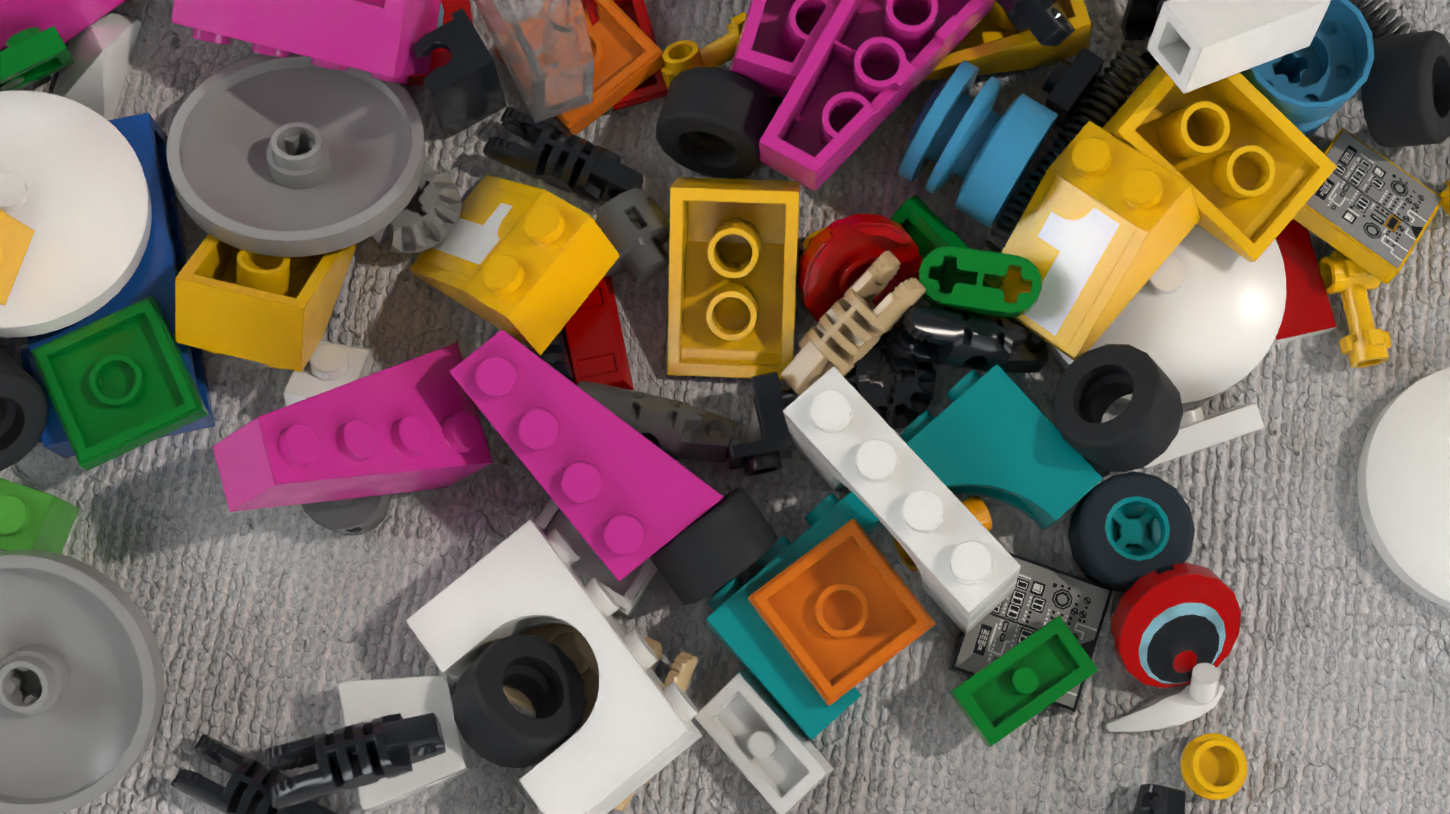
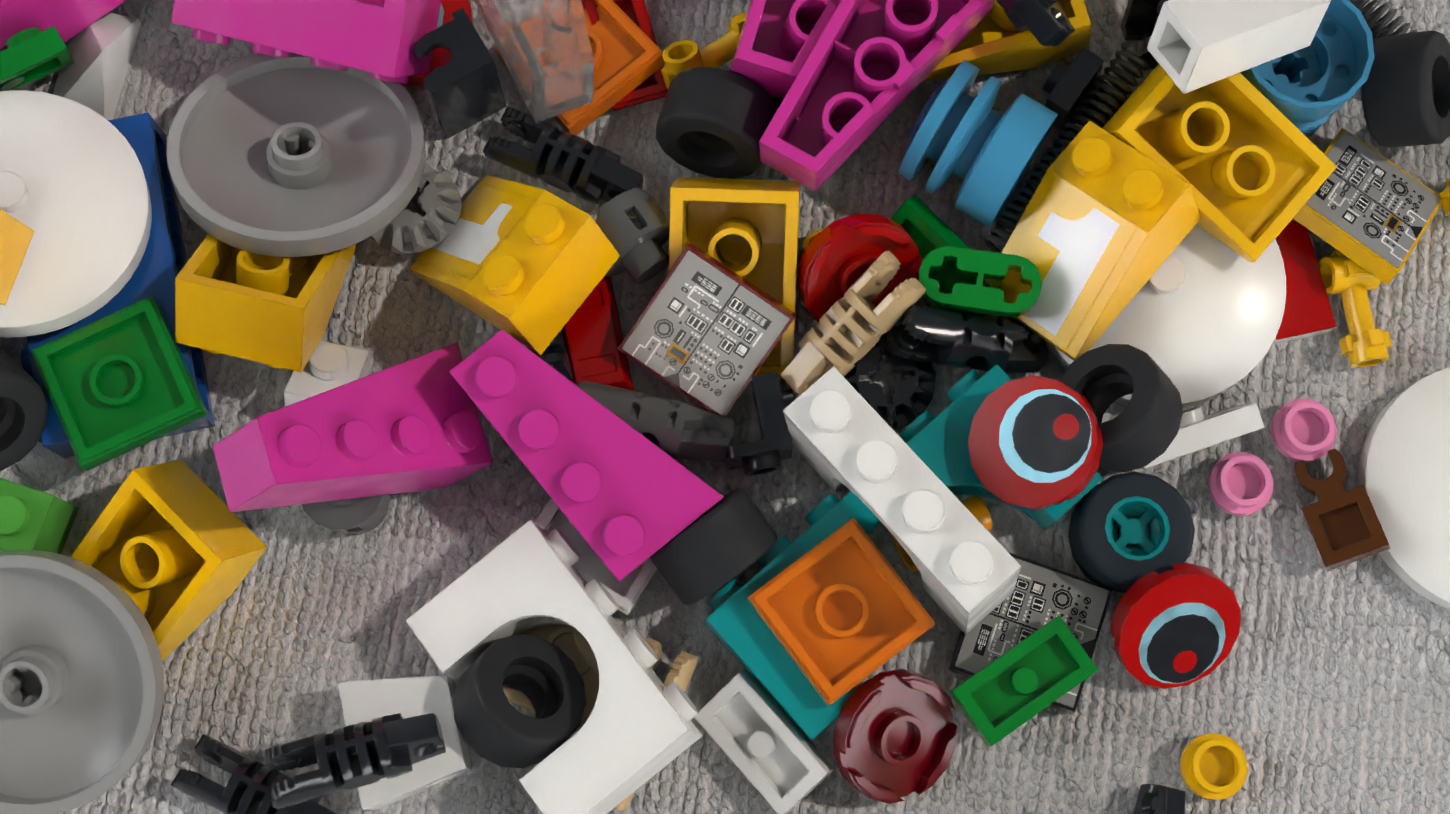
white bar [1104,663,1225,732] -> none
none -> yellow slope [70,459,267,662]
none -> light grey tile [617,242,795,417]
none -> dark red tile [833,669,958,804]
none -> tile [968,375,1103,510]
none -> bright pink plate [1207,452,1273,516]
none -> bright pink plate [1271,399,1337,462]
none -> reddish brown plate [1295,448,1390,571]

